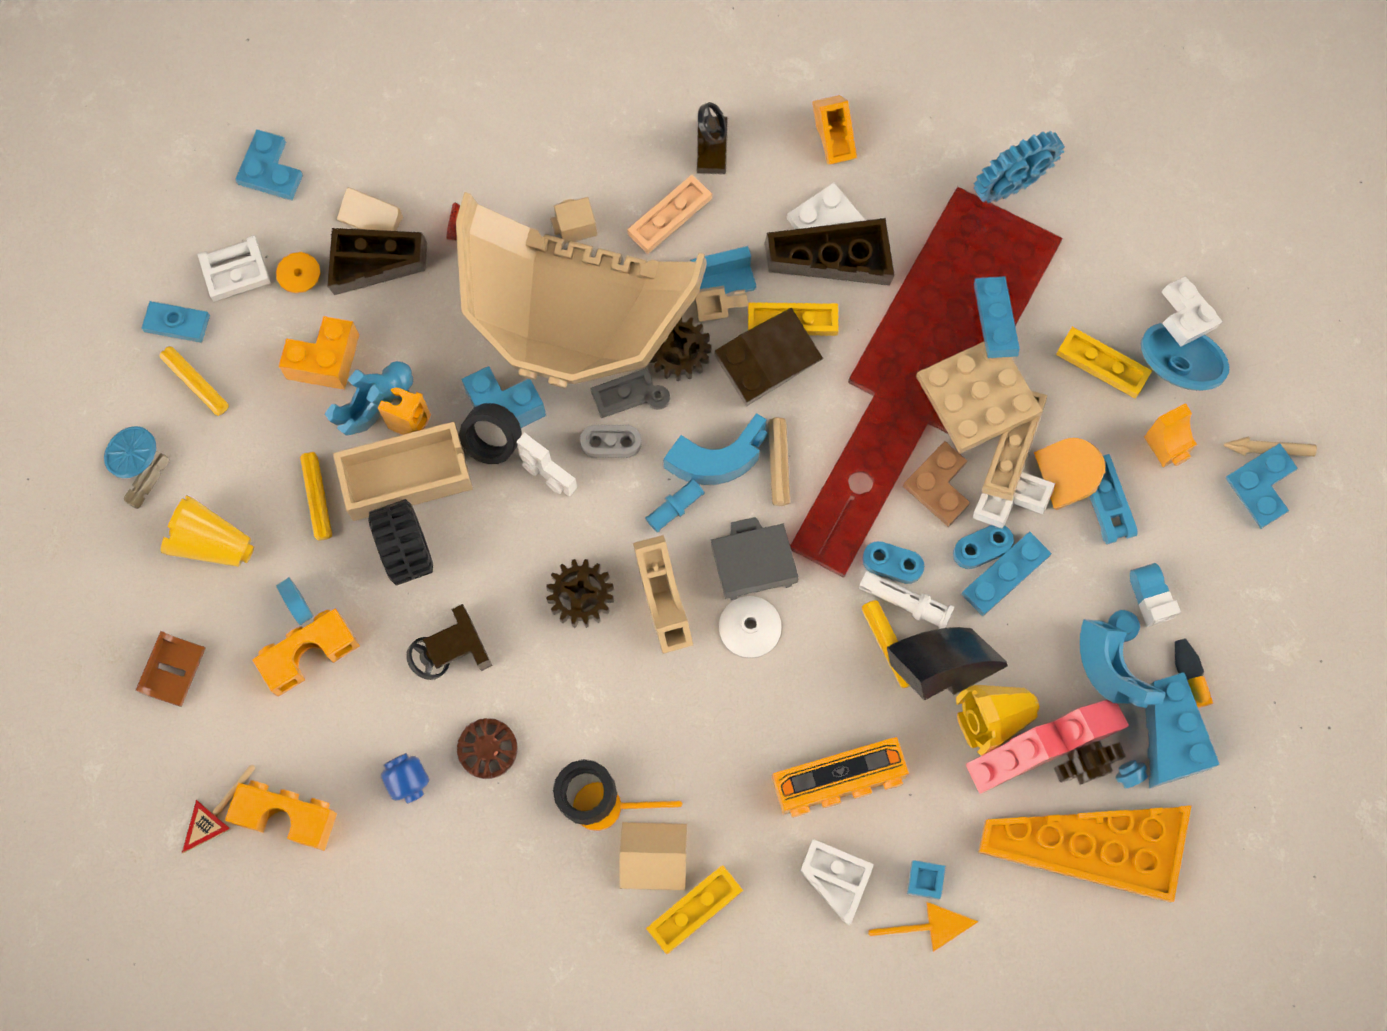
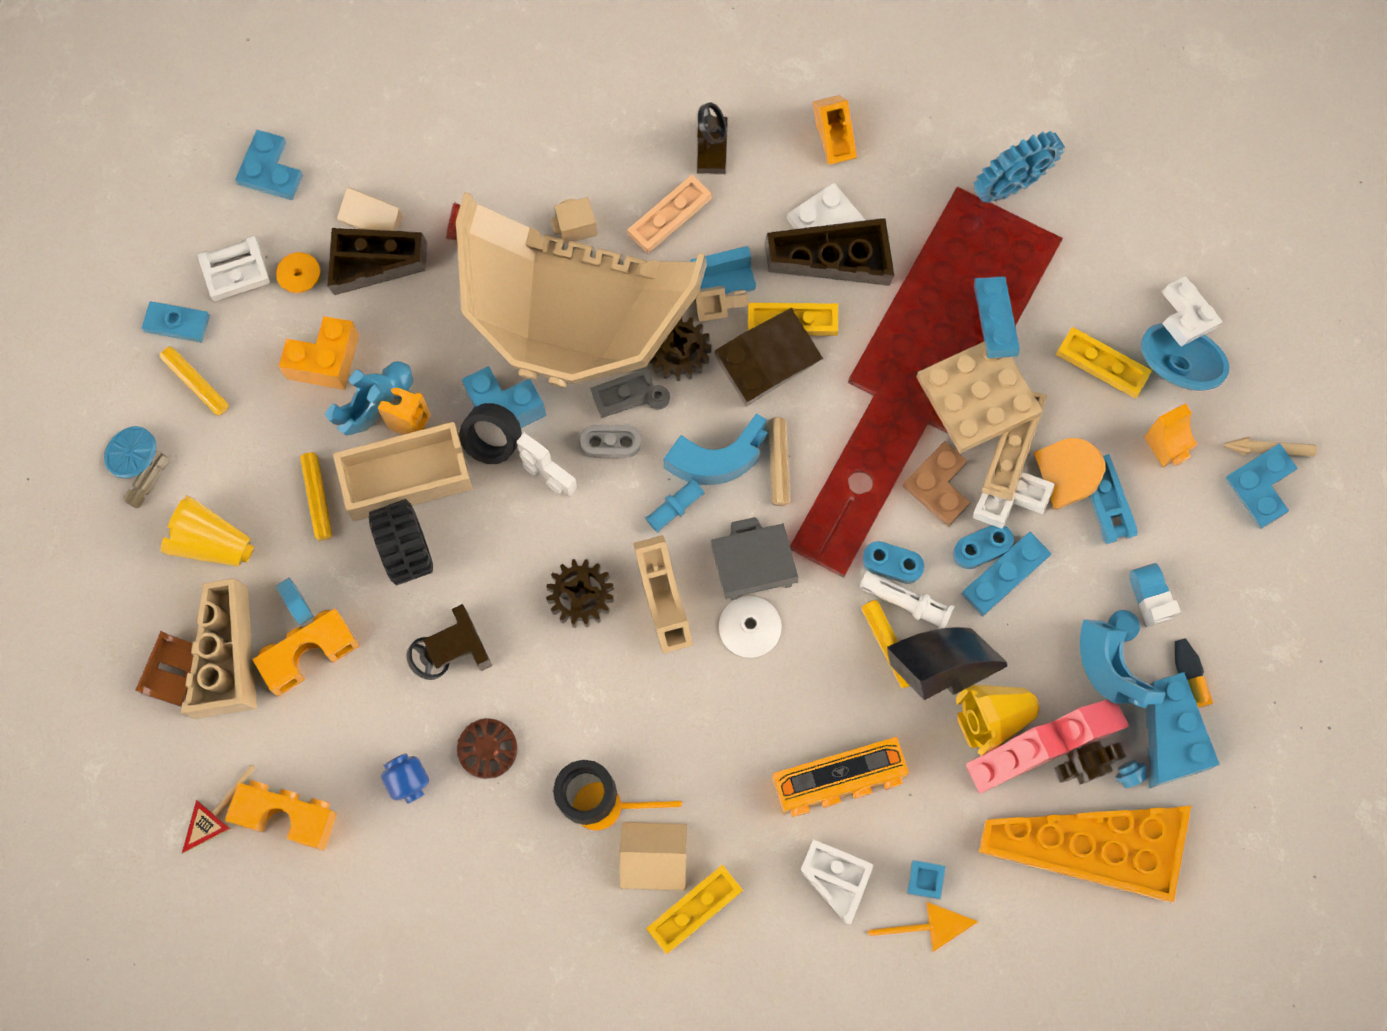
none -> tan wedge [181,578,257,719]

